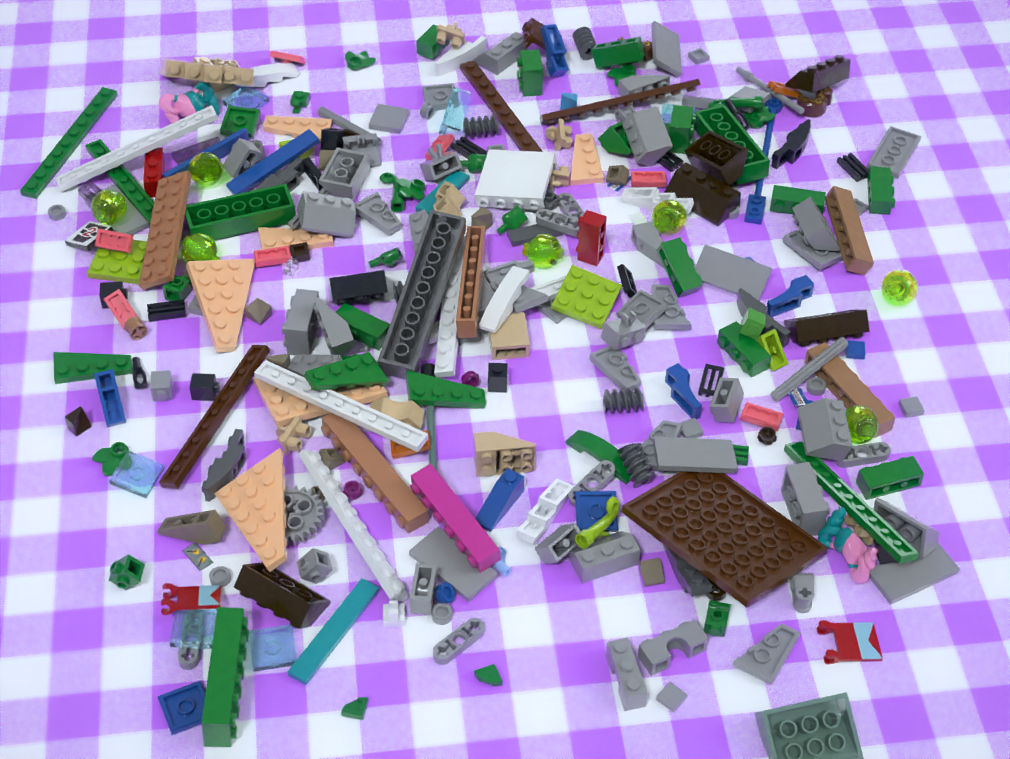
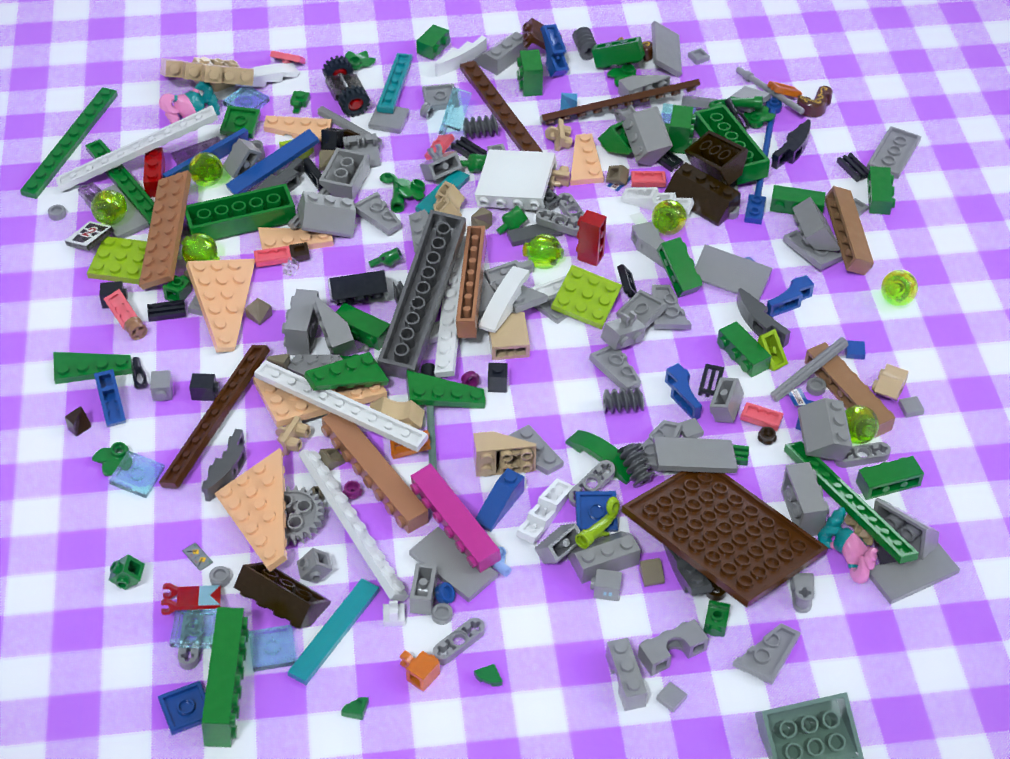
coral plate [95,229,134,253] -> none
dark tan slope [157,510,227,544] -> none
tan hips [437,21,466,50] -> none
bright green brick [740,308,766,340] -> none
dark brown slope [784,309,870,346] -> none
slope [785,55,851,93] -> none
red flag [816,620,883,665] -> none
none -> plate [322,55,370,117]
none -> teal tile [377,53,413,114]
none -> orange brick [400,650,440,692]
none -> light grey wing [508,424,564,476]
none -> light grey brick [590,569,622,601]
none -> tan brick [871,364,909,401]

